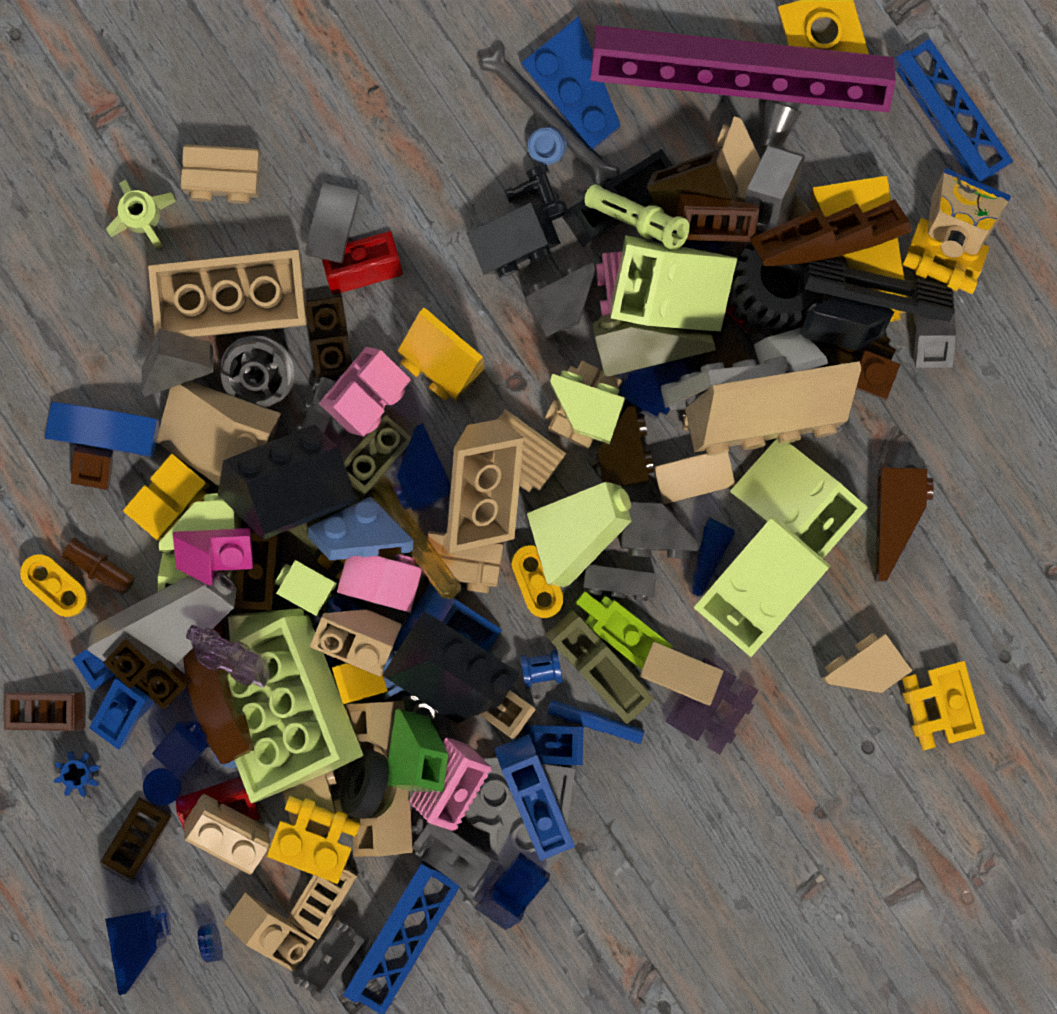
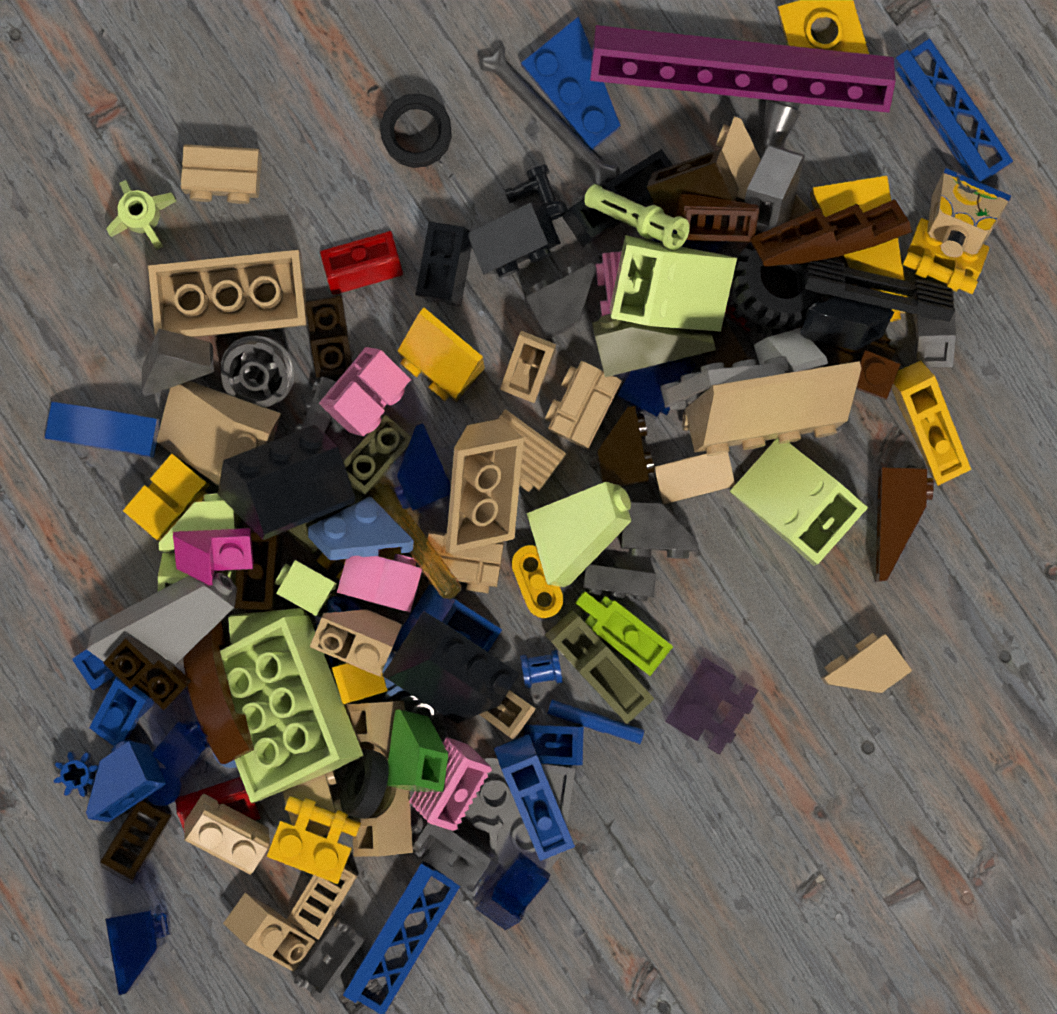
reddish brown slope [4,692,86,731] -> none
yellow plate [20,554,88,617] -> none
reddish brown axle [62,537,135,594] -> none
reddish brown plate [71,444,114,490] -> none
plate [186,625,271,688] -> none
clear blue tile [197,923,223,963] -> none
flat silver slope [305,183,360,263] -> none
medium blue tile [528,126,567,165] -> none
yellowish green slope [550,371,625,444] -> none
tan slope [639,642,724,706] -> none
clear blue slope [691,517,735,598] -> none
yellowish green slope [694,516,830,657] -> none
yellow plate [902,661,985,751] -> none
none -> blue slope [86,740,167,822]
none -> black tyre [380,93,452,168]
none -> black hinge [415,221,472,307]
none -> tan slope [500,331,556,403]
none -> yellow slope [892,360,971,486]

